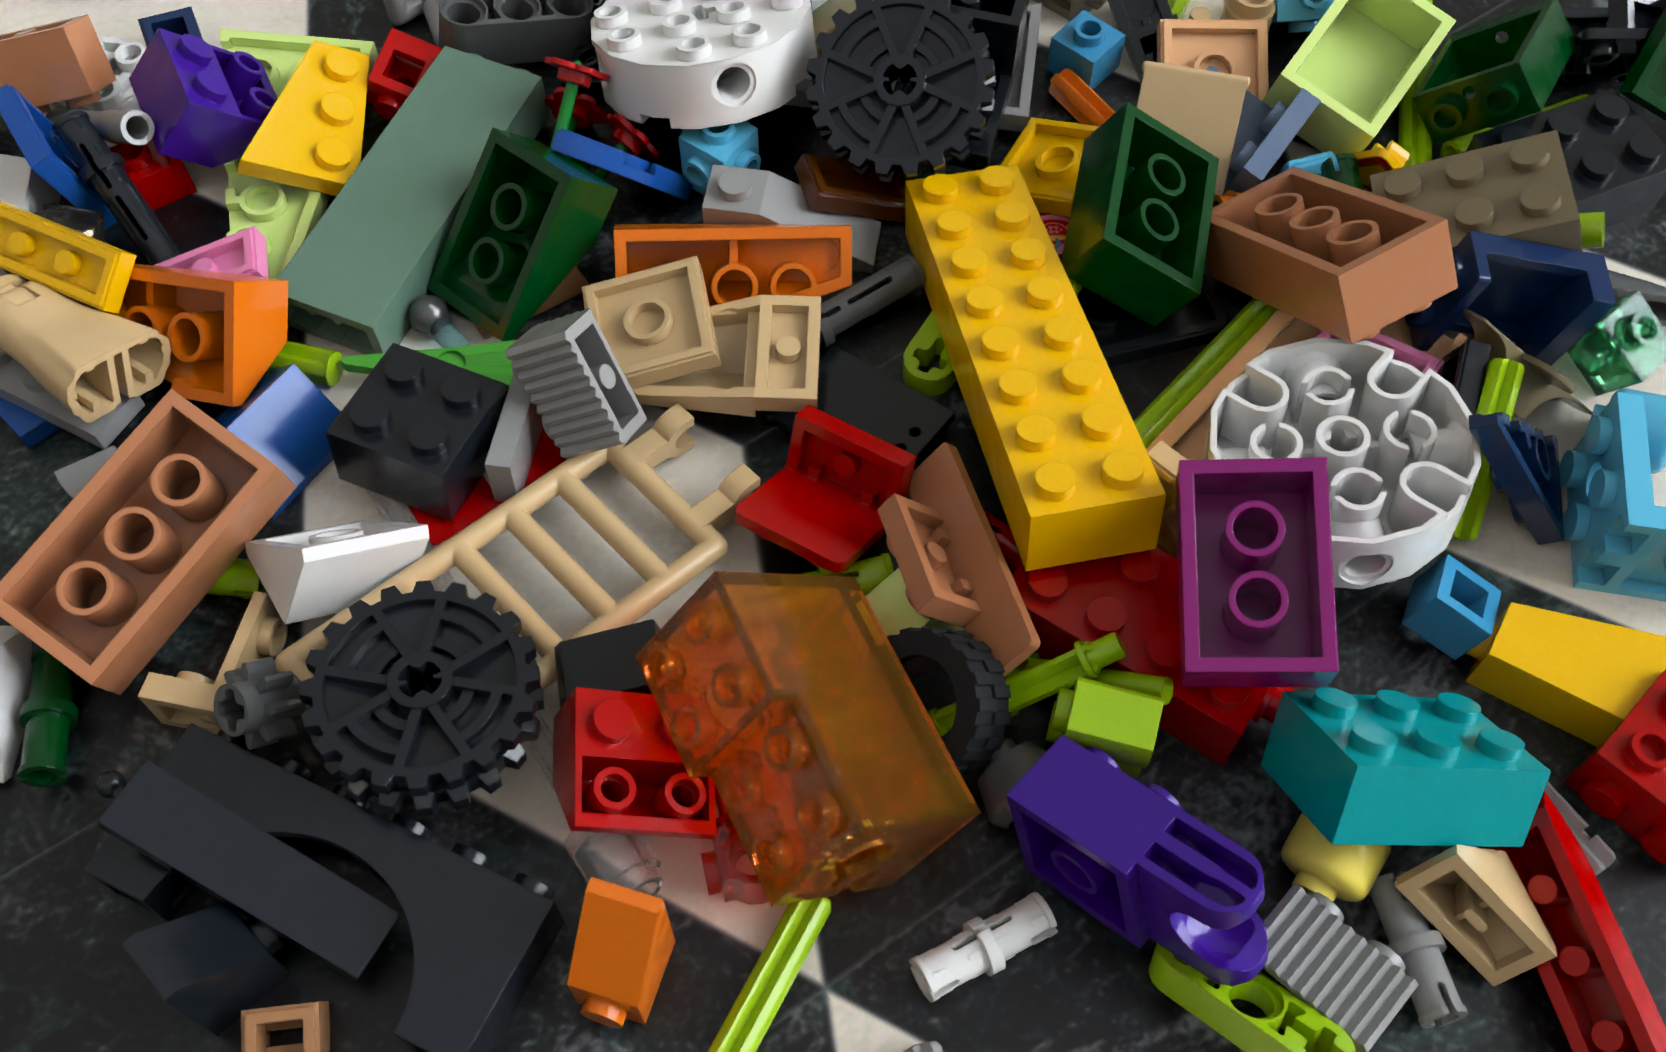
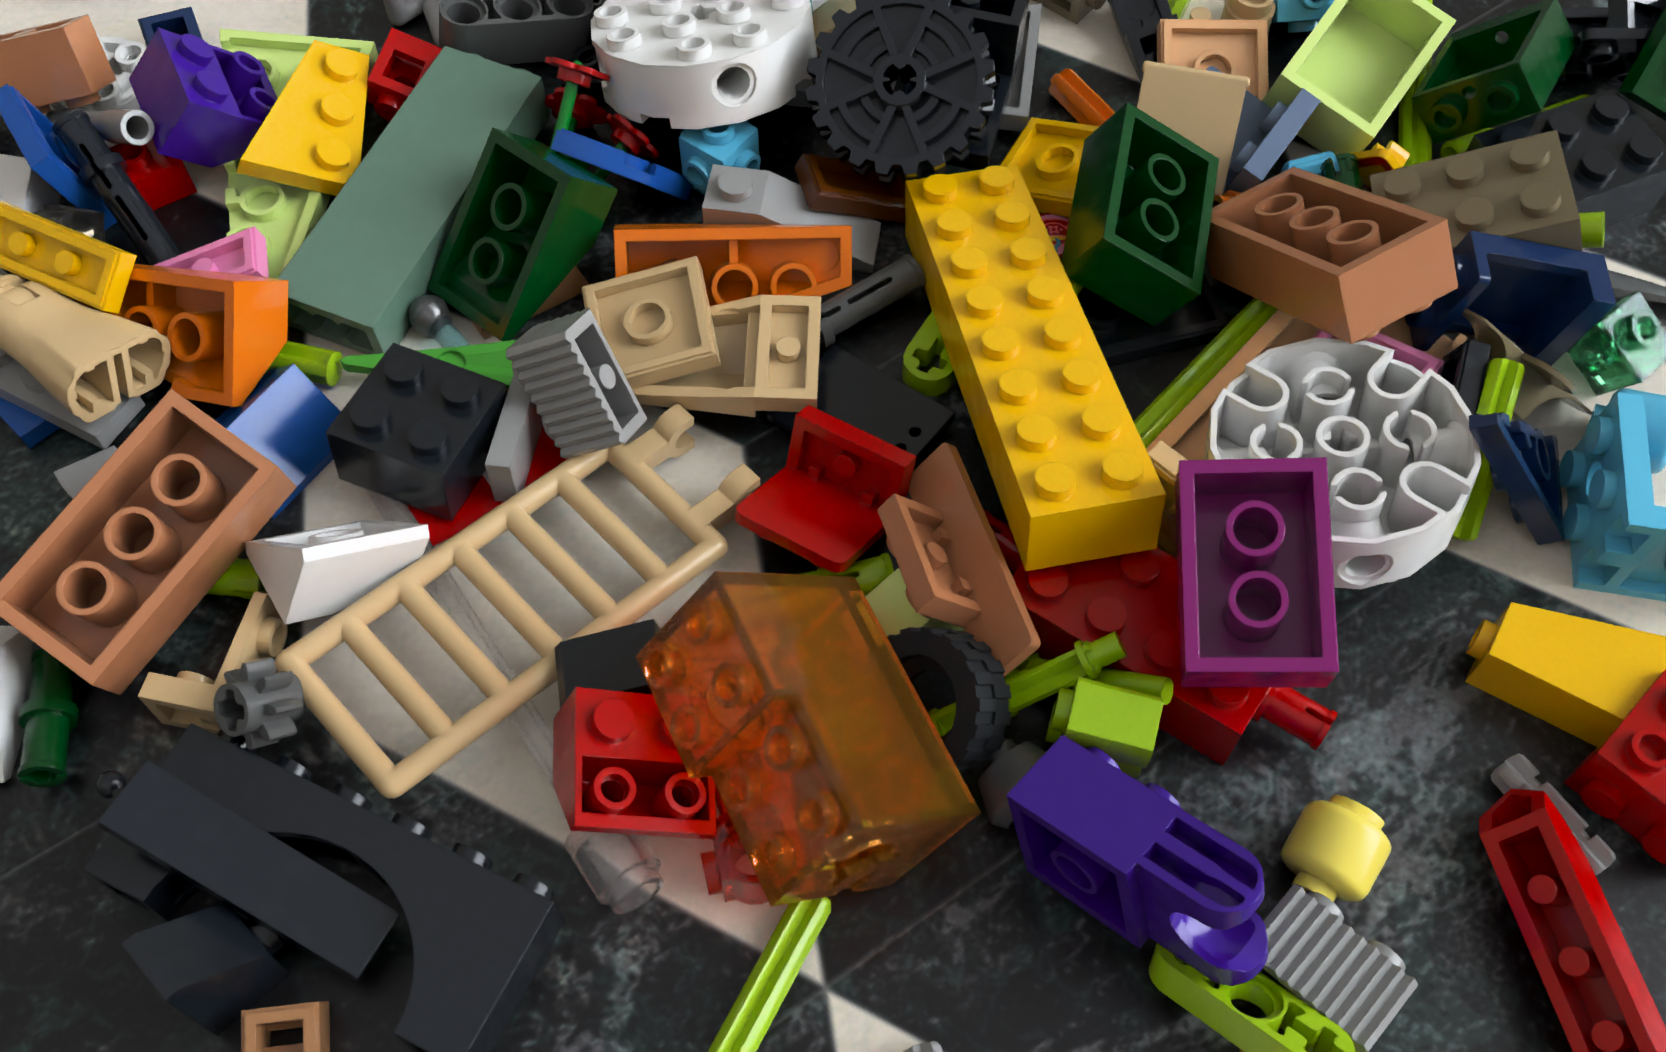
black piece [299,580,544,816] -> none
orange slope [567,877,676,1028] -> none
white pin [909,891,1058,1003] -> none
dark azure plate [1046,10,1126,90] -> none
teal brick [1261,687,1551,847] -> none
light grey pin [1368,871,1469,1029] -> none
tan slope [1395,844,1557,987] -> none
dark azure plate [1402,554,1501,660] -> none

